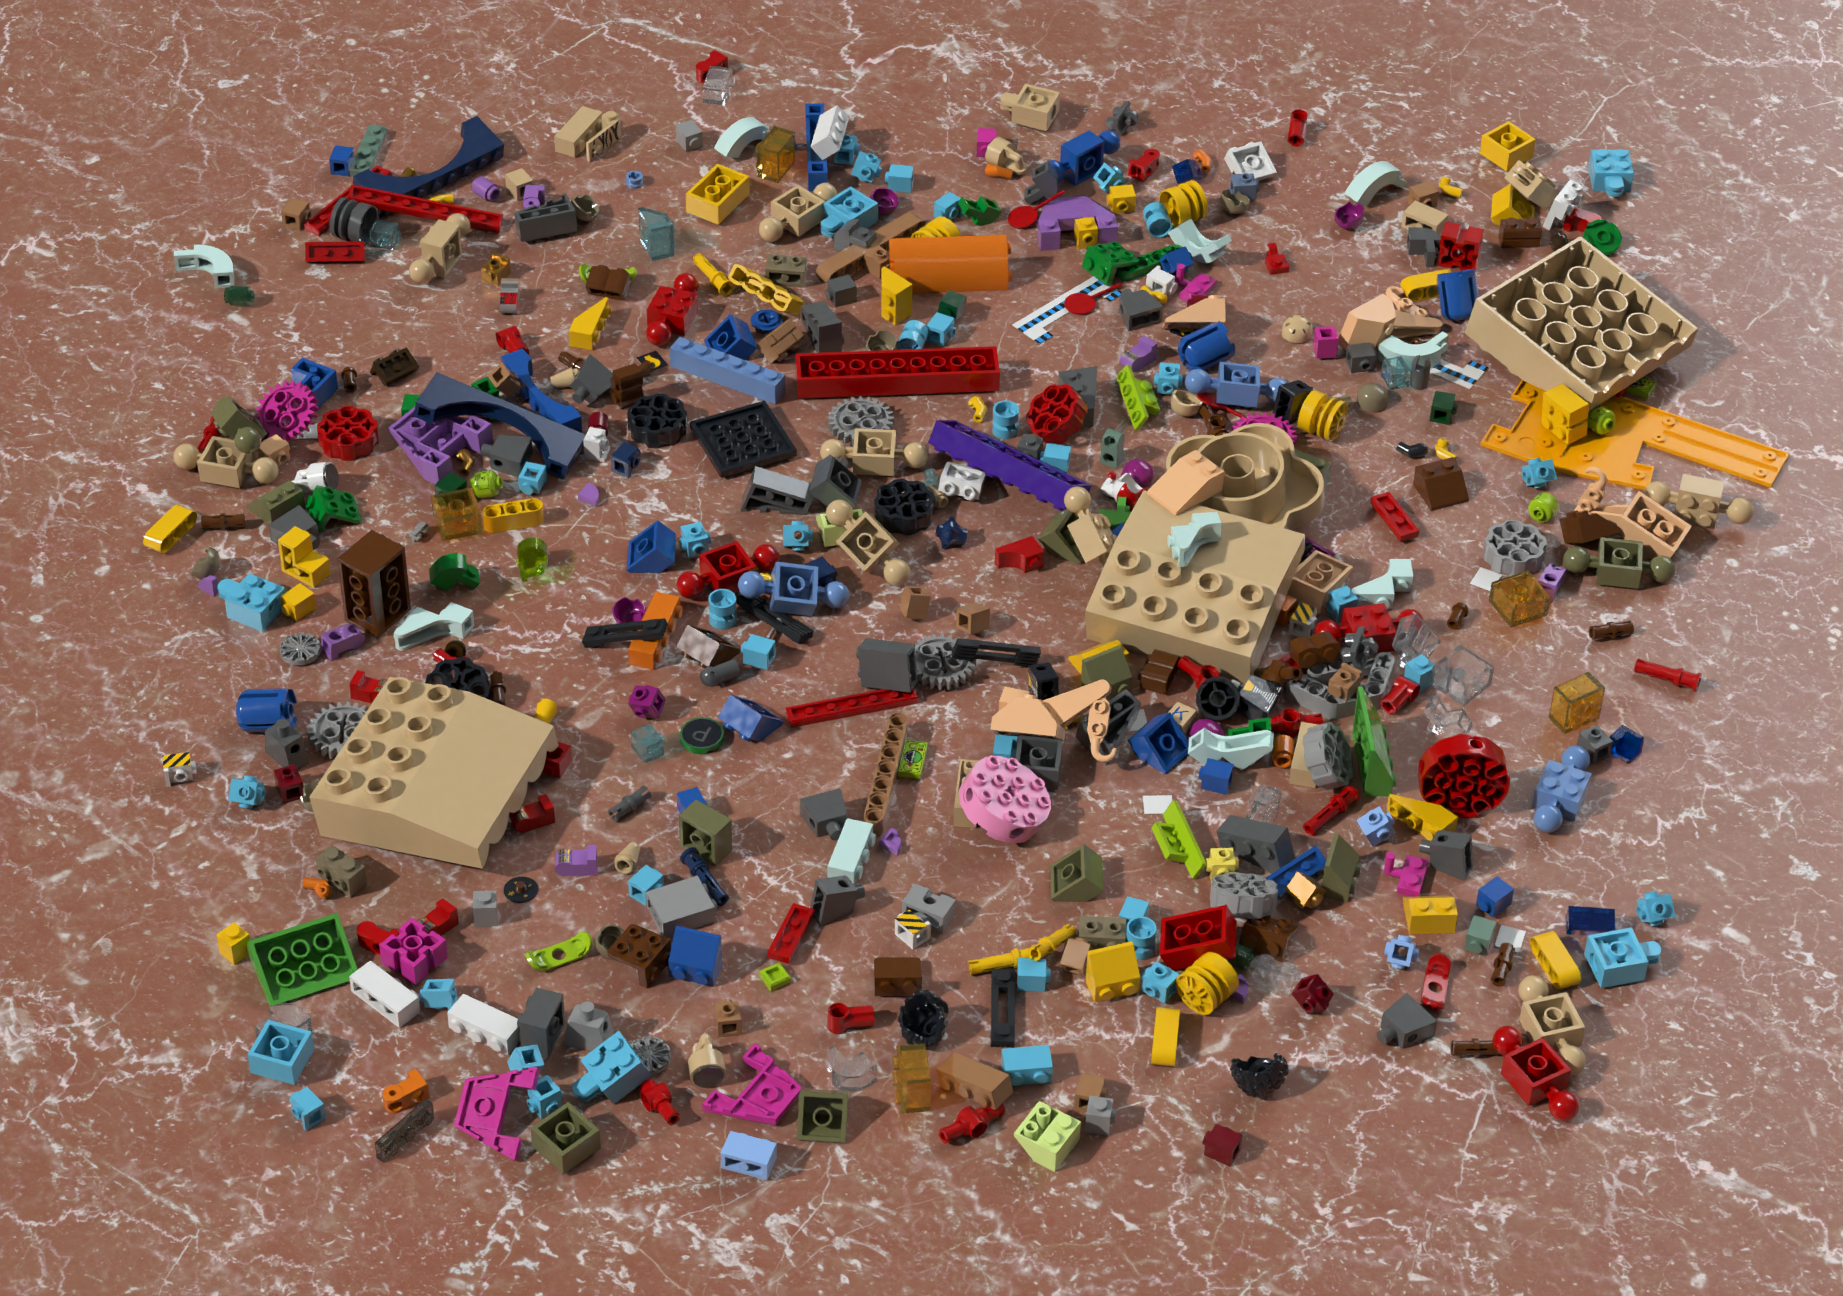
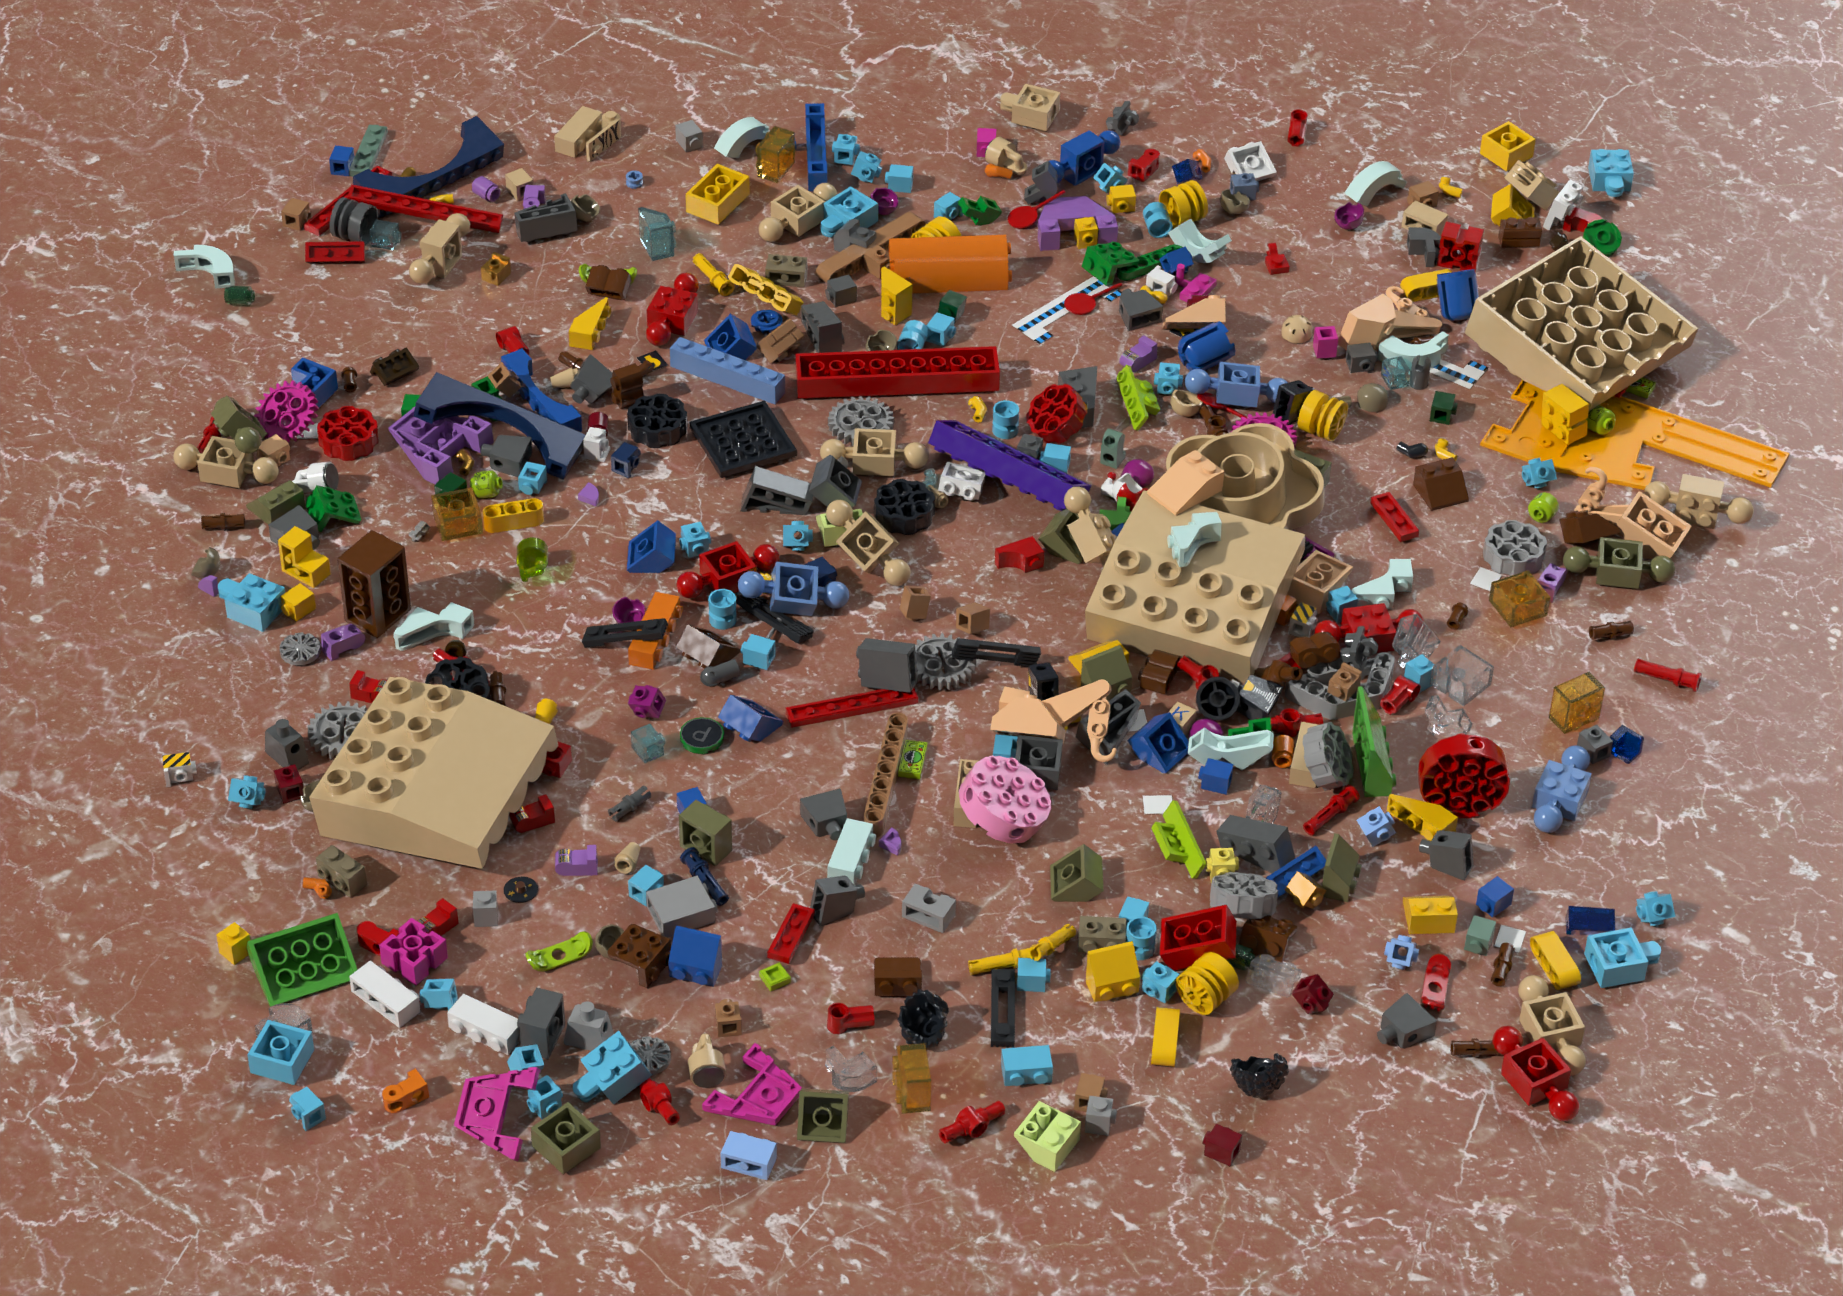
yellow beam [143,504,197,554] -> none
blue cylinder [236,688,297,733] -> none
clear smoke plate [375,1099,435,1163] -> none
green brick [429,553,480,591] -> none
leg [500,278,520,314] -> none
red leg [696,50,728,83] -> none
clear brick [703,66,735,105] -> none
white brick [810,105,849,160] -> none
white brick [895,910,931,950] -> none
dark blue rock [935,517,968,549] -> none
medium nougat brick [936,1052,1013,1110] -> none
medium nougat brick [1060,937,1093,977] -> none
medium lavender tile [1231,973,1248,1003] -> none
dark pink plate [1384,852,1429,897] -> none

